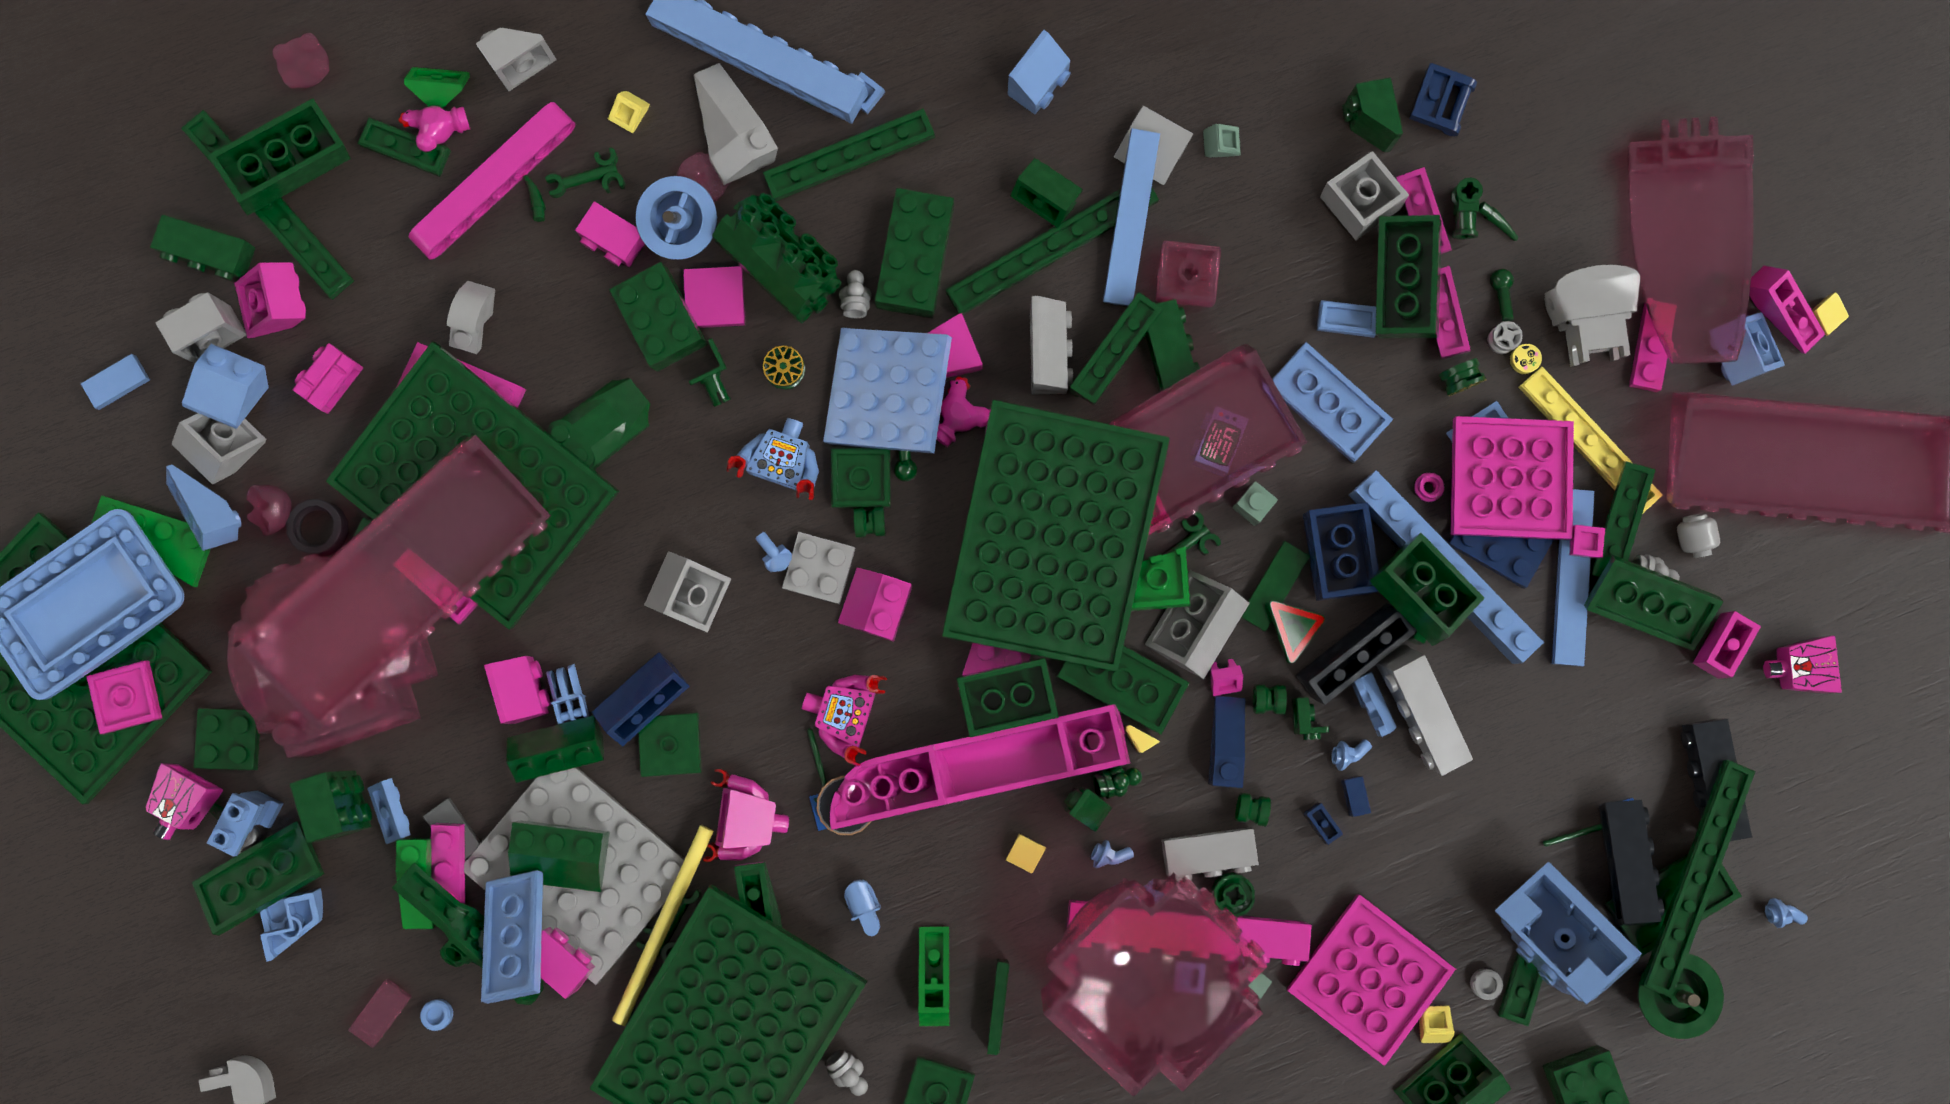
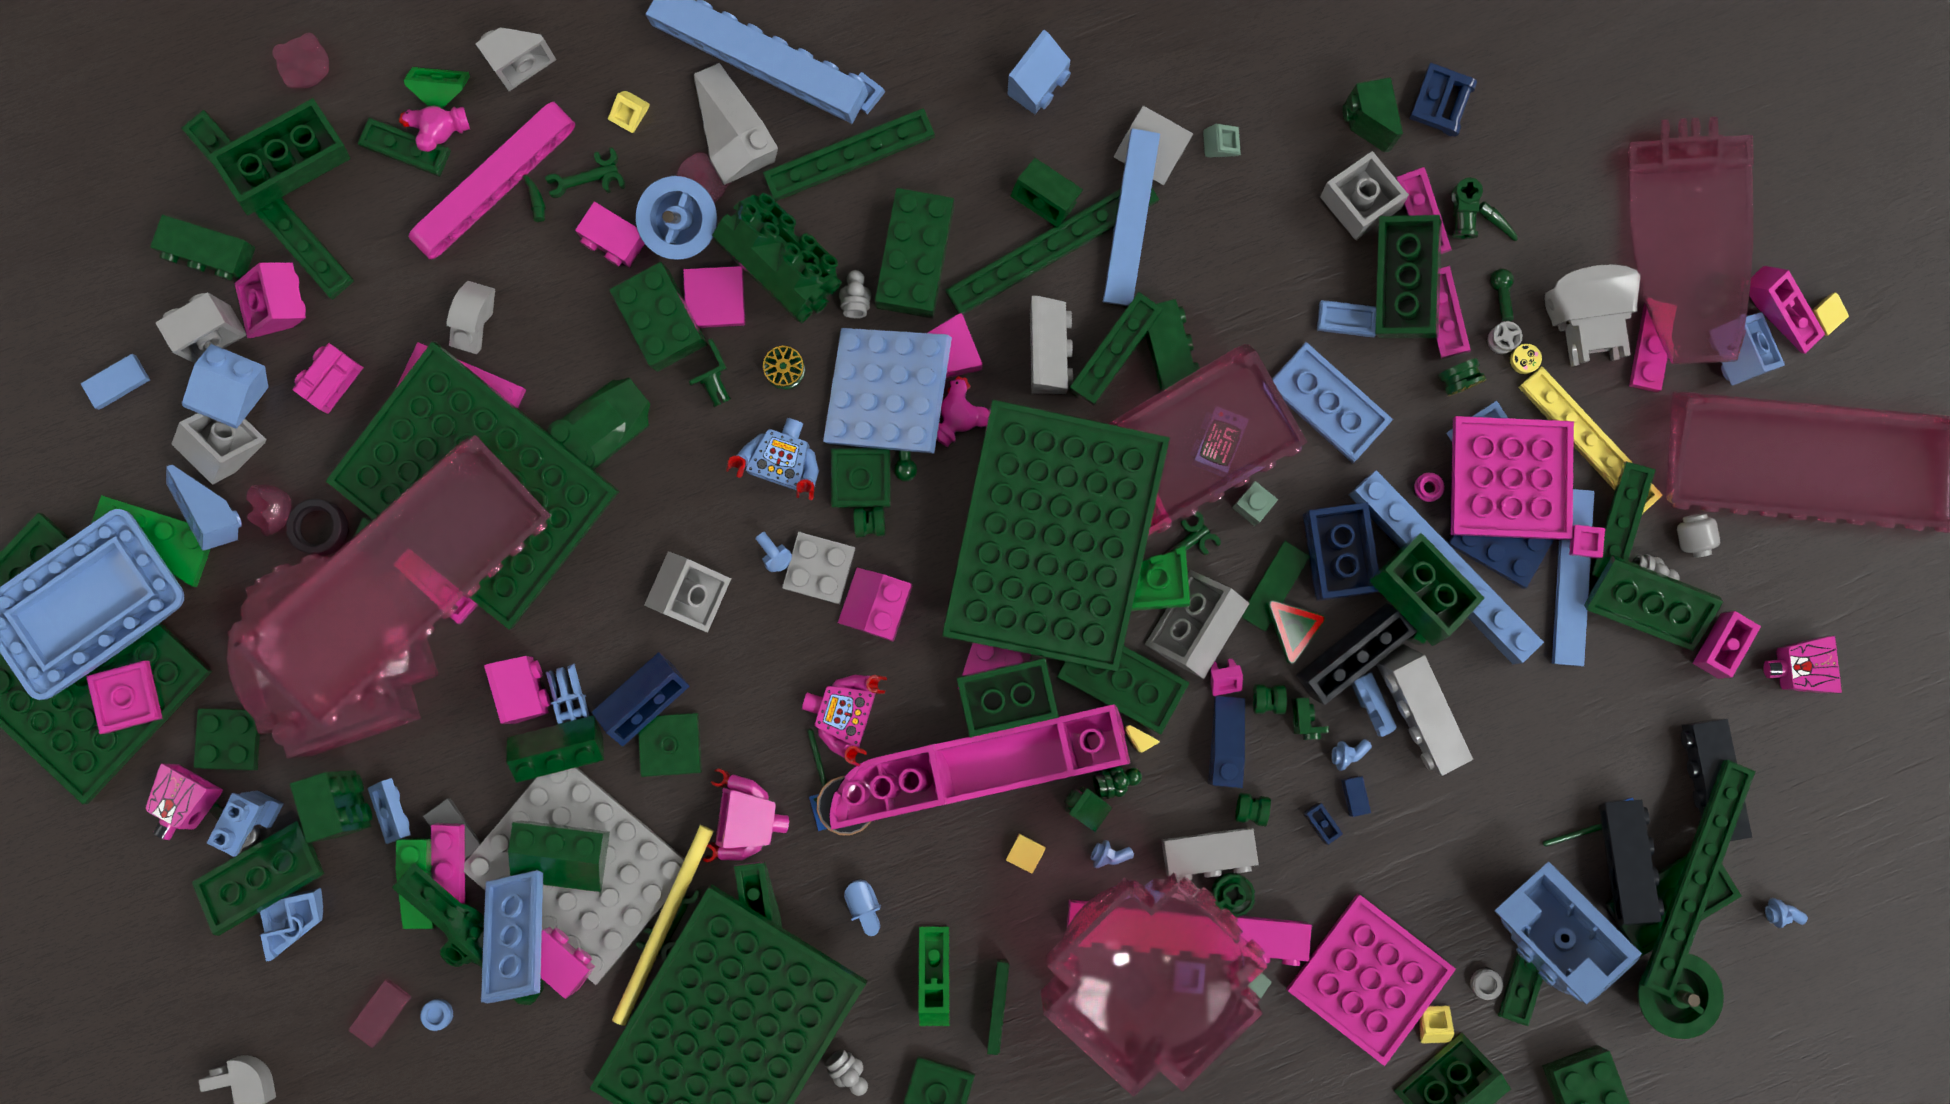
clear pink brick [1156,241,1221,307] -> none

